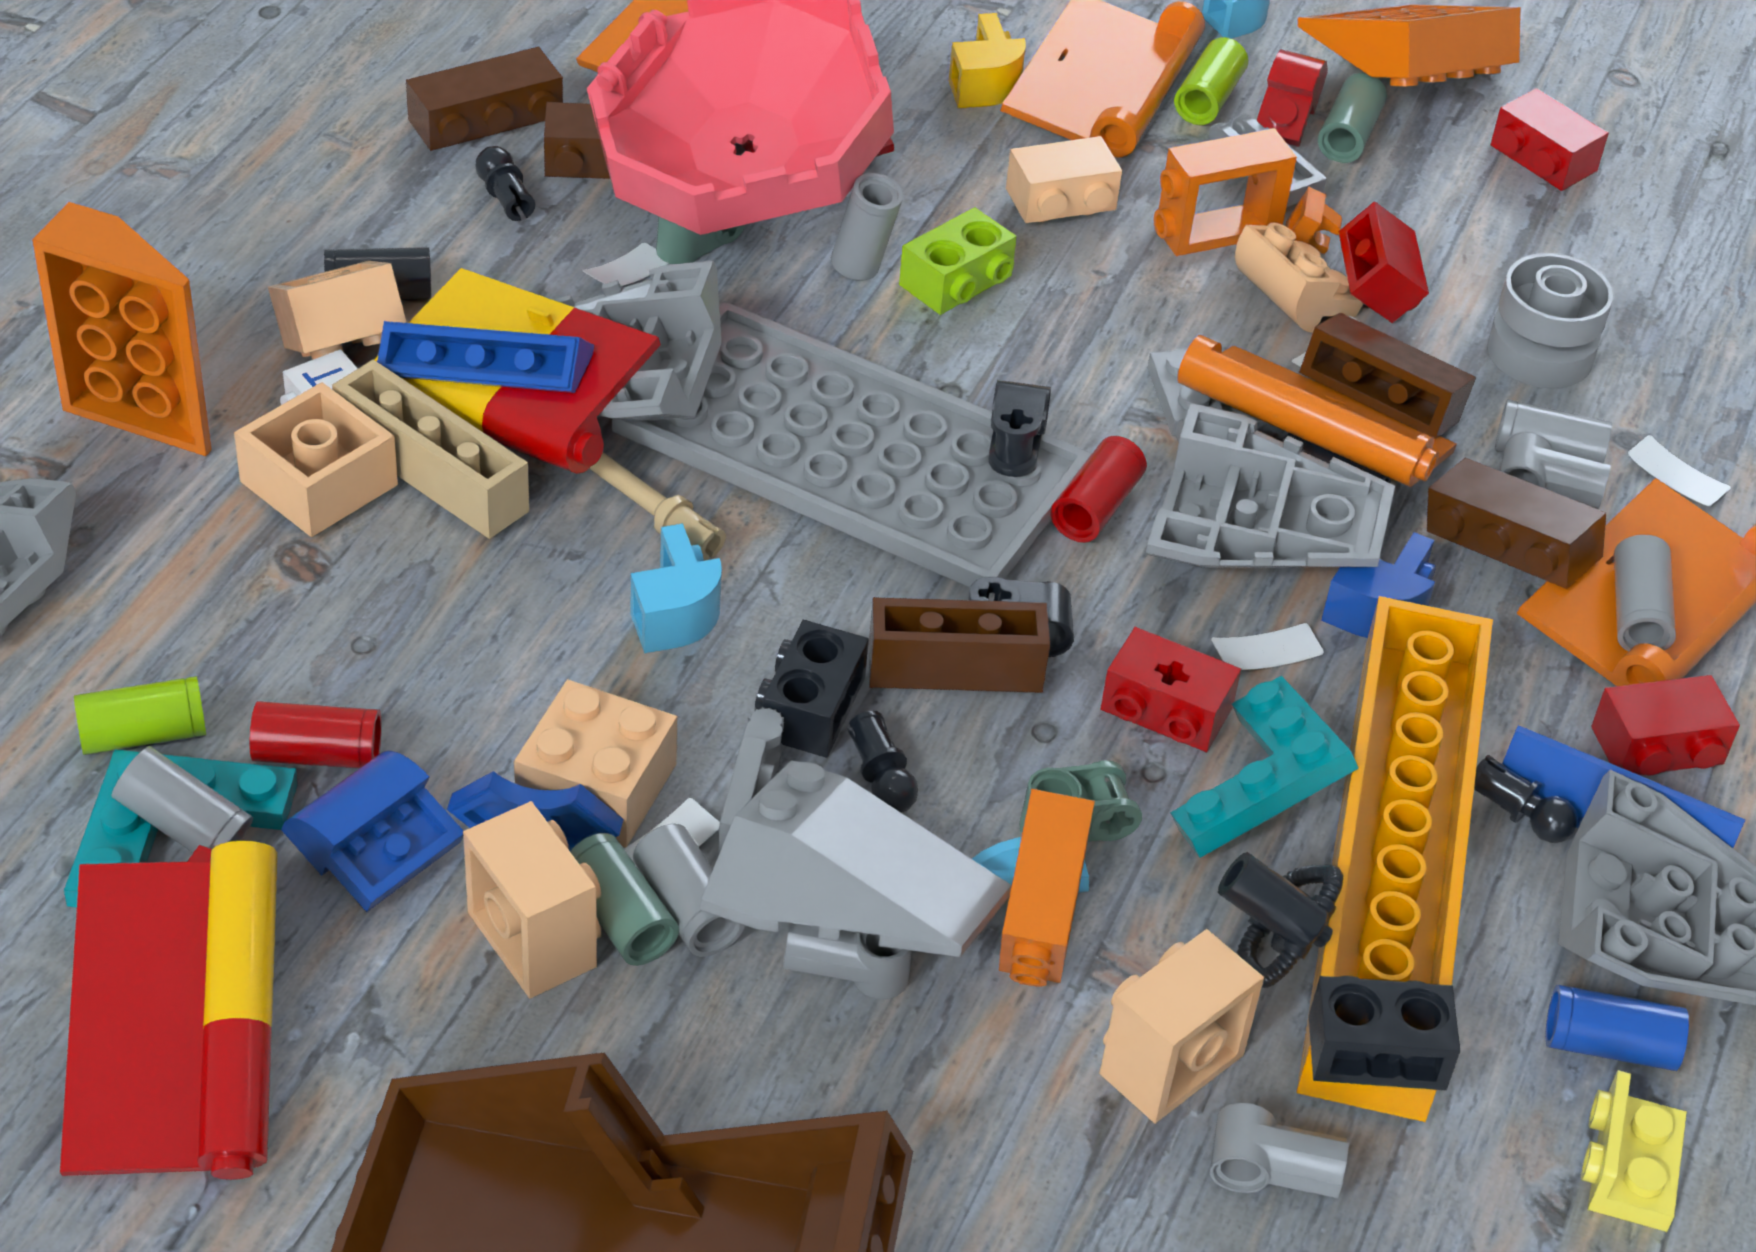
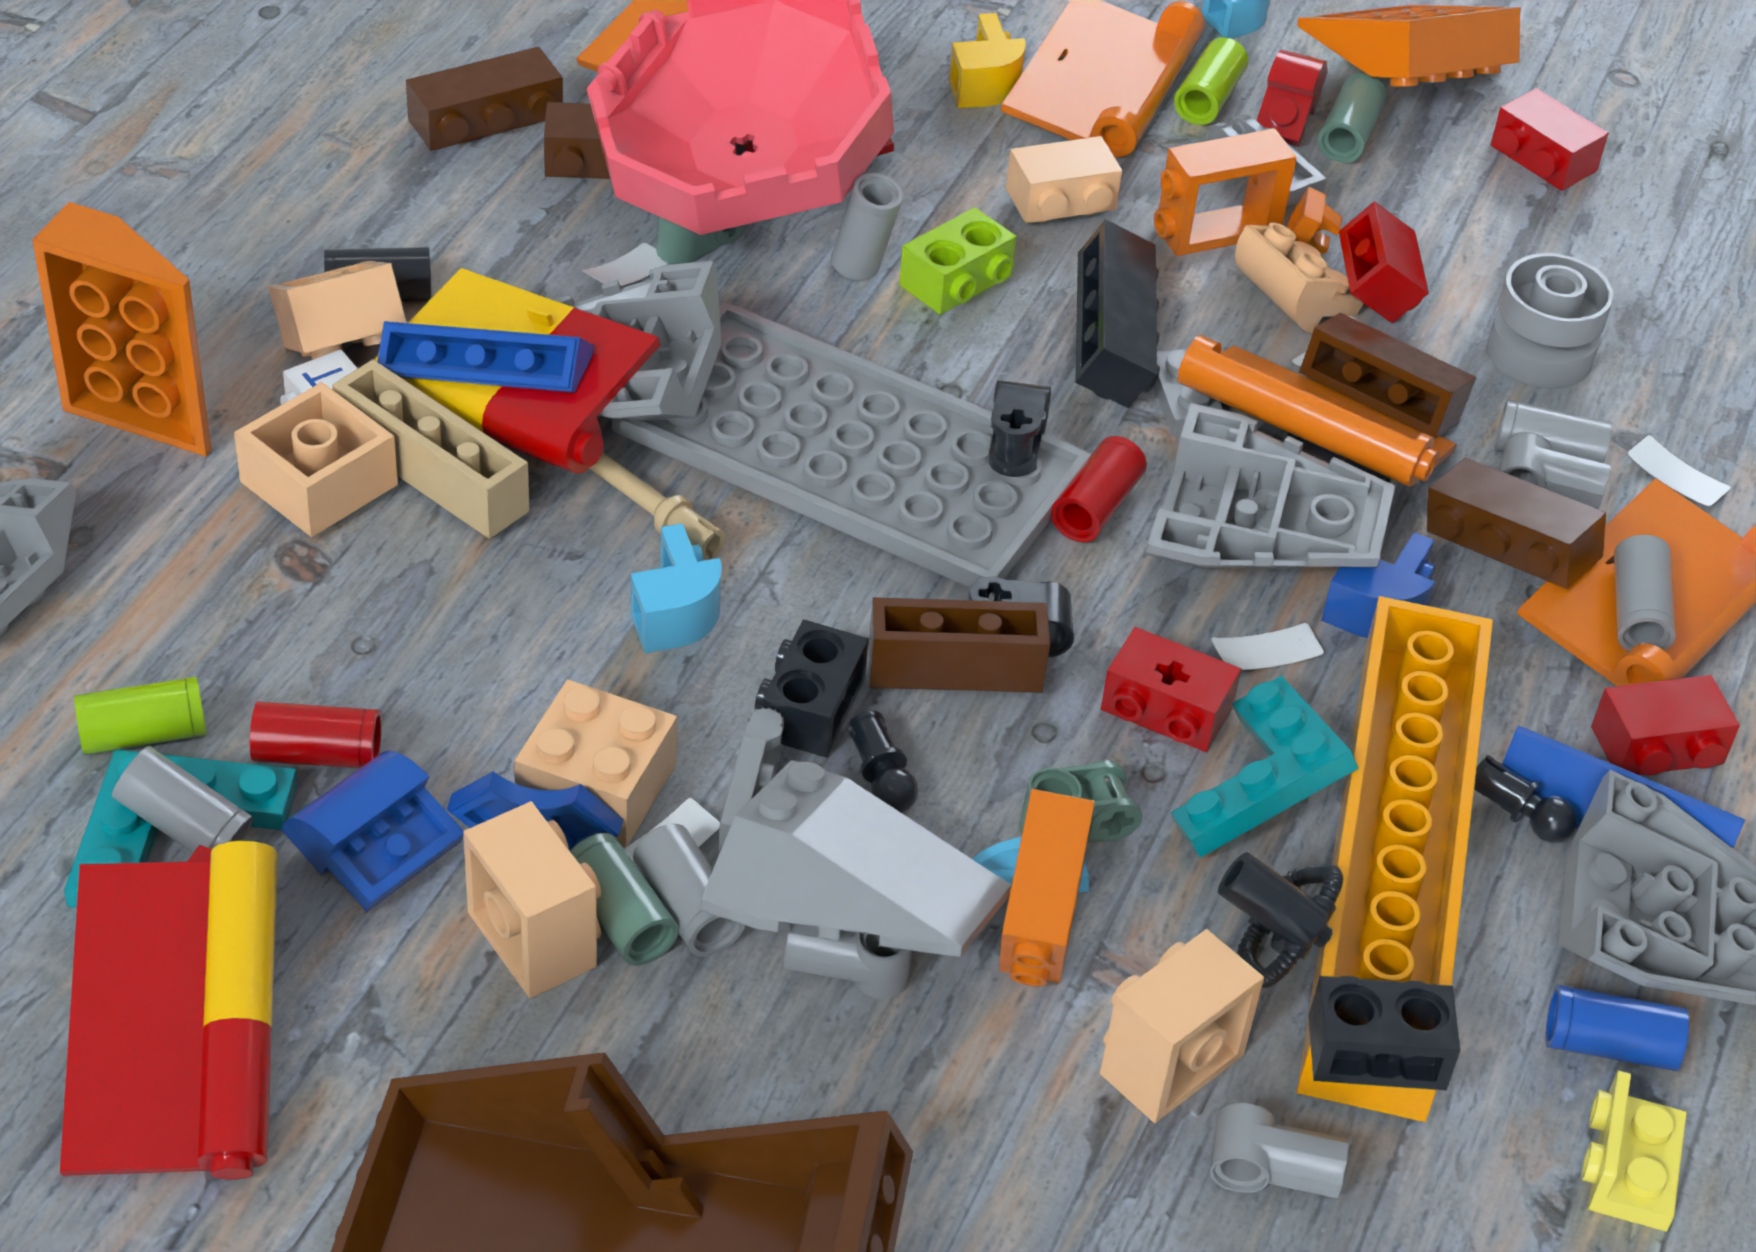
black pin [475,146,536,221] -> none
none -> black brick [1075,219,1160,408]

